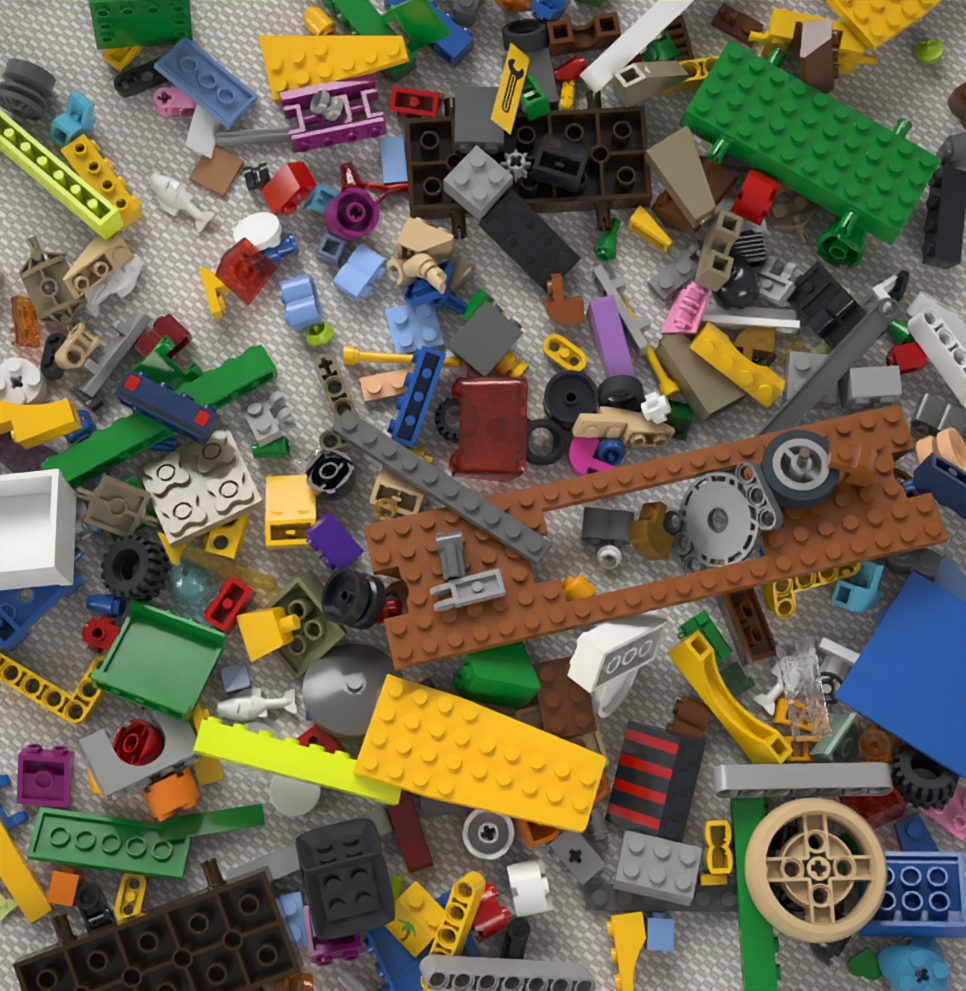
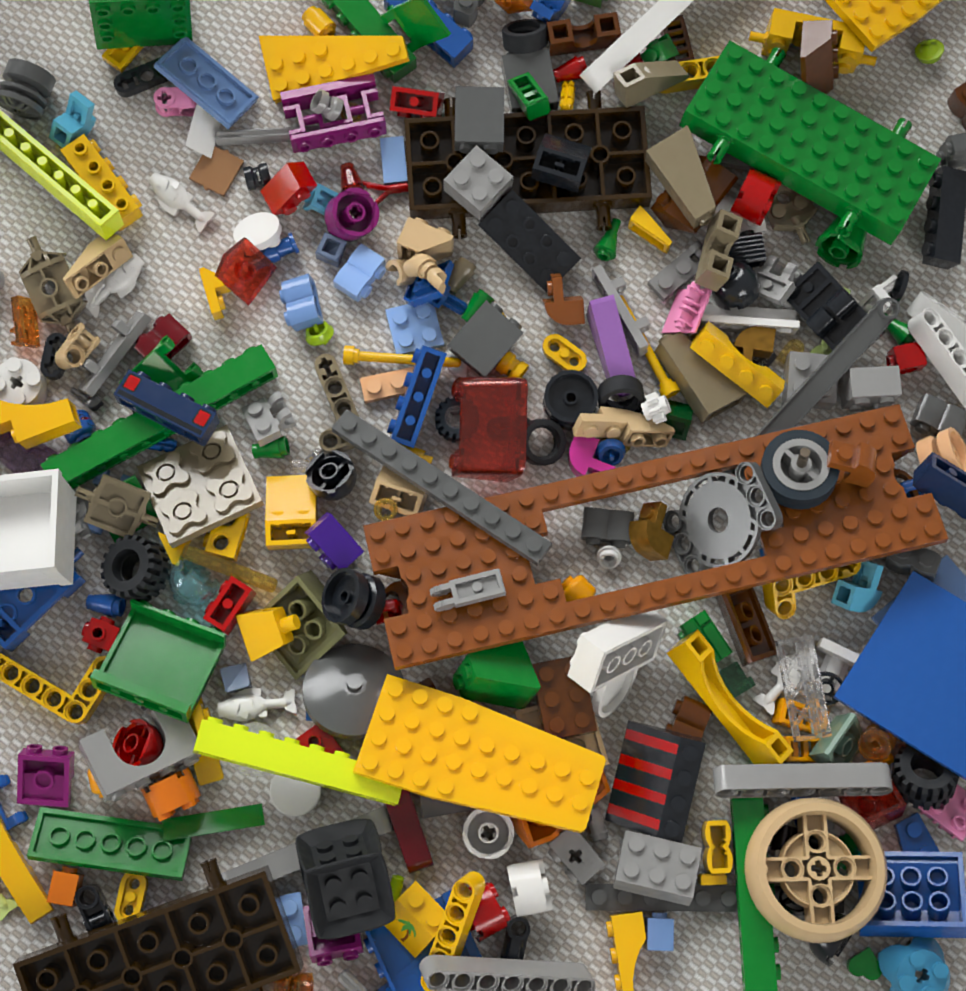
dark grey piece [435,530,466,583] -> none
yellow sticker [491,43,530,135] -> none
light grey gear [500,149,531,182] -> none
reddish brown plate [711,3,764,47] -> none

